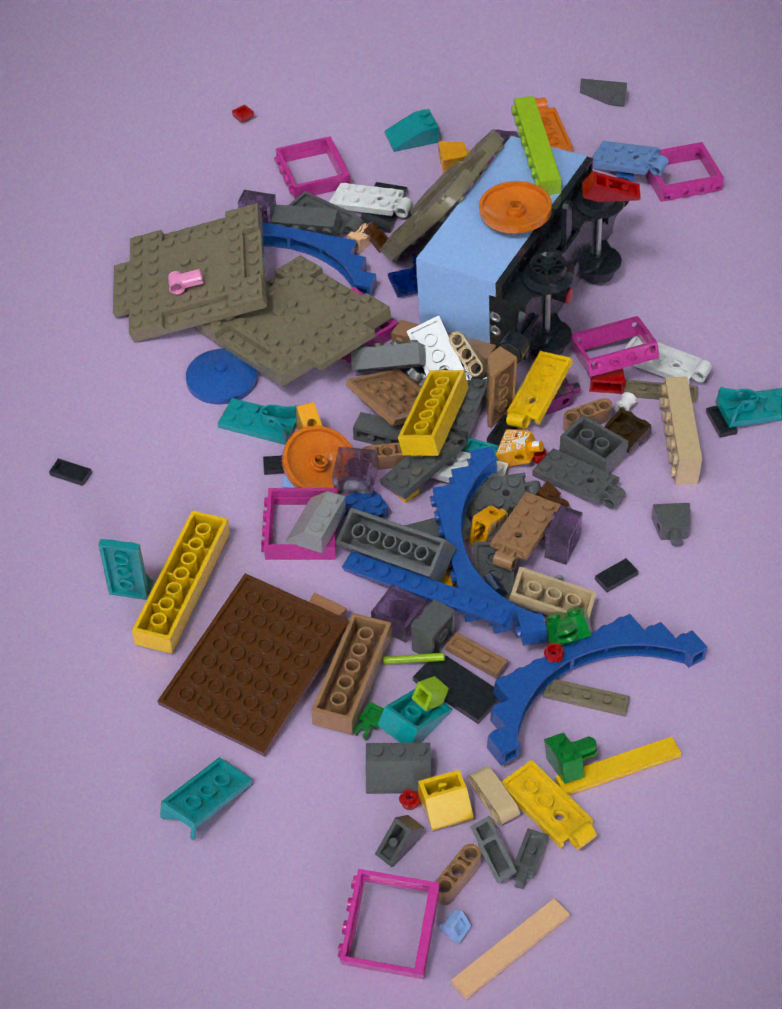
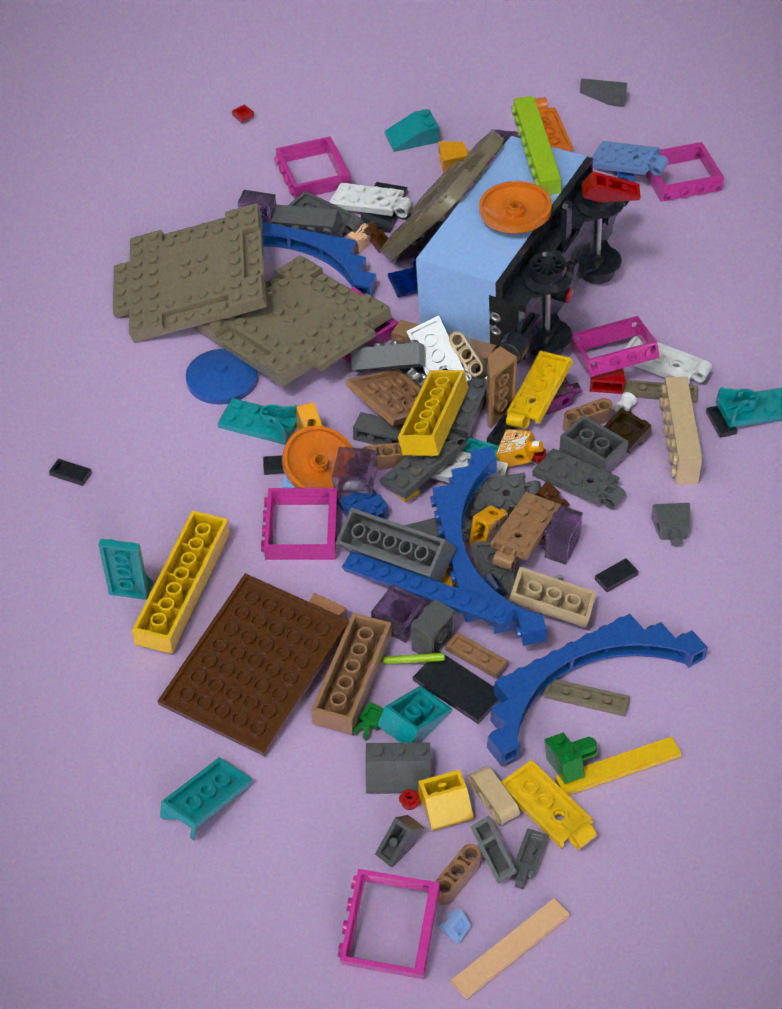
bright pink piece [168,269,204,295] -> none
light grey slope [286,491,346,553] -> none
lime brick [412,676,449,711] -> none
red plate [544,643,564,662] -> none
green brick [545,607,592,645] -> none

